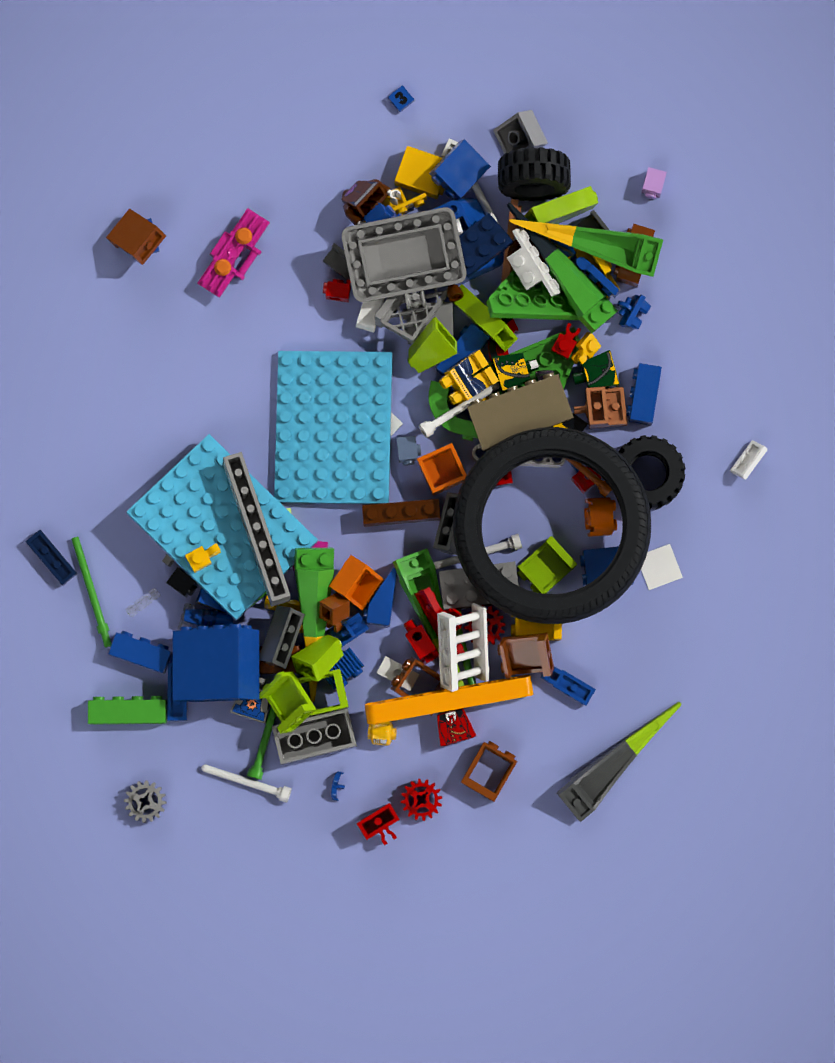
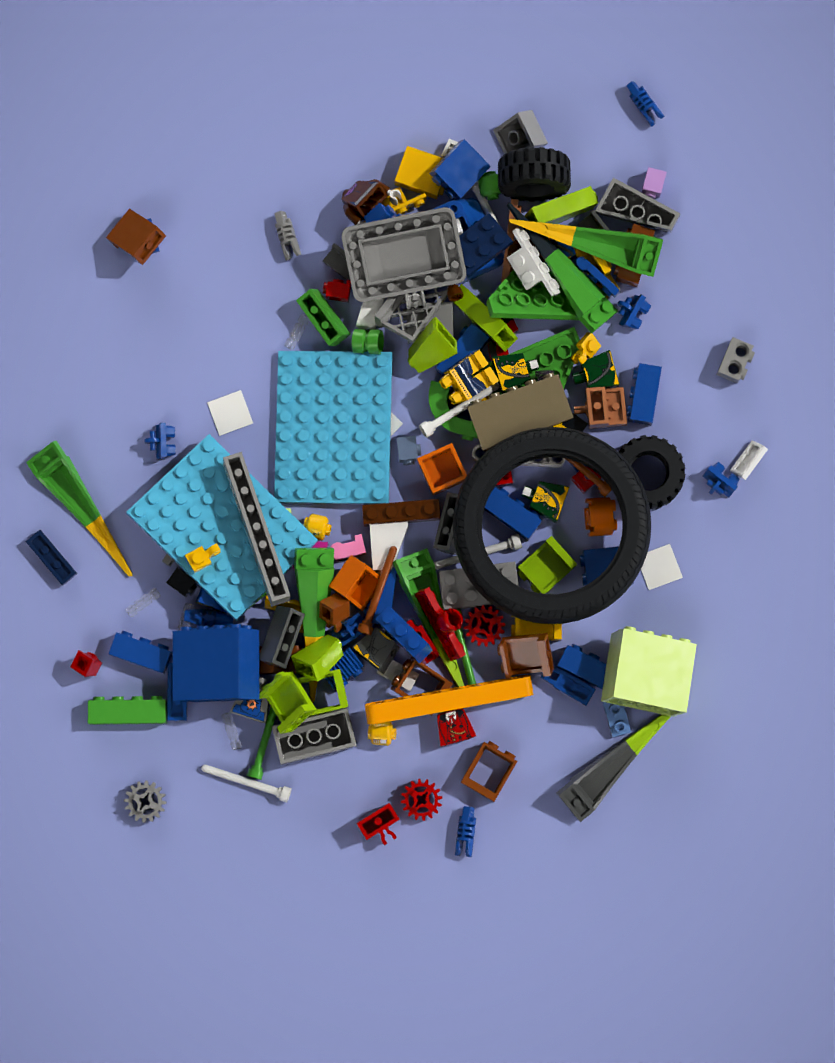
bright green bar [71,537,112,648] -> none
dark pink piece [197,208,270,298] -> none
blue piece [331,771,345,801] -> none
blue tile [388,85,414,112] -> none
white fence [437,603,489,692] -> none
red plate [551,322,581,360] -> none
none -> bright green plate [26,441,132,577]
none -> red brick [70,650,103,677]
none -> blue hips [144,423,176,459]
none -> white sticker [207,390,253,436]
none -> clear axle [221,712,242,750]
none -> light grey hinge [274,211,301,261]
none -> clear axle [284,314,310,350]
none -> bright green brick [296,289,351,346]
none -> yellow head [303,514,332,541]
none -> bright pink leg [331,534,366,560]
none -> bright green wheel [352,329,384,354]
none -> dark grey torso [352,627,399,674]
none -> dark orange piece [357,546,397,636]
none -> white slope [369,521,408,575]
none -> blue brick [376,606,433,664]
none -> blue hinge [455,806,476,857]
none -> bright green head [478,171,502,200]
none -> blue brick [484,487,542,541]
none -> torso [522,481,570,523]
none -> blue brick [557,644,607,690]
none -> light grey wedge [595,178,680,233]
none -> yellowish green brick [601,626,697,717]
none -> medium blue plate [602,702,631,737]
none -> blue hinge [626,81,665,127]
none -> blue hips [702,462,740,498]
none -> light grey brick [716,337,755,383]

